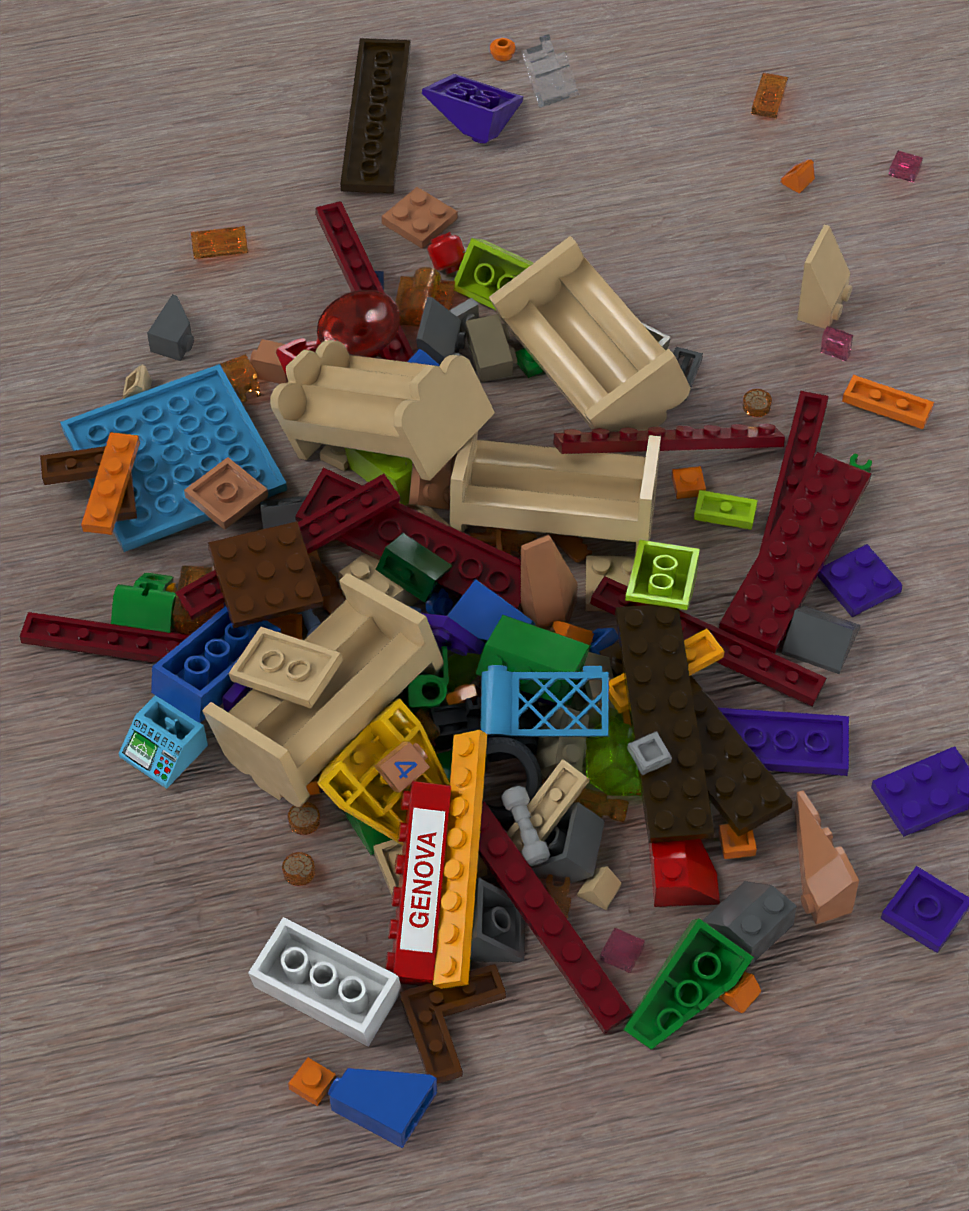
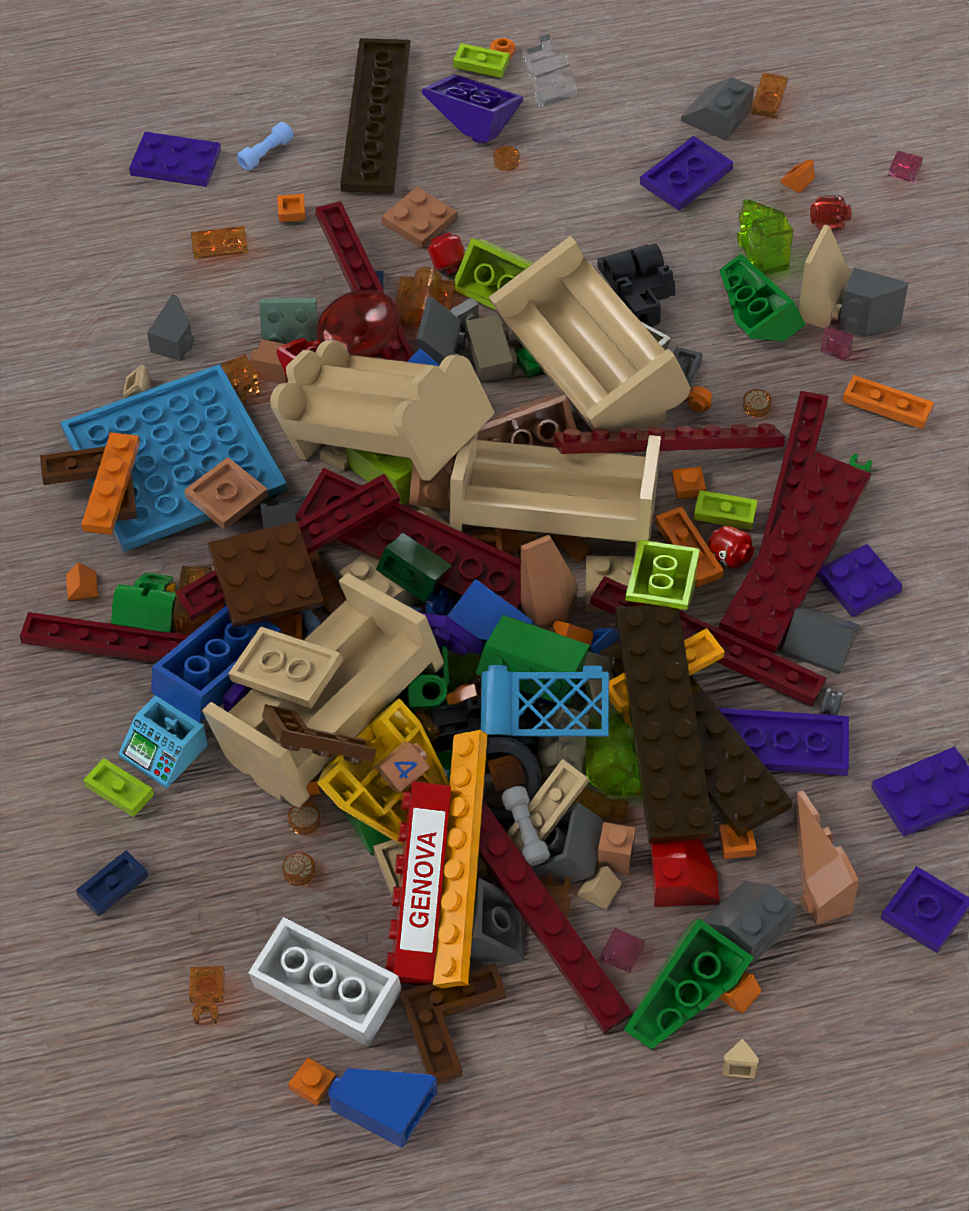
light grey tile [627,731,672,775] -> none
none -> orange slope [66,562,98,601]
none -> dark blue plate [76,850,149,917]
none -> lime plate [83,758,154,817]
none -> dark purple plate [129,132,221,187]
none -> clear orange plate [189,966,225,1024]
none -> light blue piece [237,122,293,171]
none -> sand green plate [259,298,318,344]
none -> reddish brown plate [262,704,377,764]
none -> orange plate [277,193,306,222]
none -> lime plate [453,43,510,78]
none -> nougat wedge [477,393,577,448]
none -> orange plate [487,754,527,793]
none -> clear orange tile [493,146,520,171]
none -> black plate [597,243,675,327]
none -> nougat brick [597,822,636,875]
none -> dark purple plate [640,136,733,211]
none -> orange plate [655,506,724,588]
none -> dark grey slope [681,77,754,141]
none -> orange plate [685,386,712,412]
none -> red head [708,526,754,569]
none -> green wedge [719,254,806,341]
none -> tan slope [722,1038,759,1079]
none -> clear neon green slope [737,199,793,275]
none -> clear red head [810,195,852,231]
none -> dark grey bush [820,687,843,715]
none -> dark grey slope [839,268,909,336]

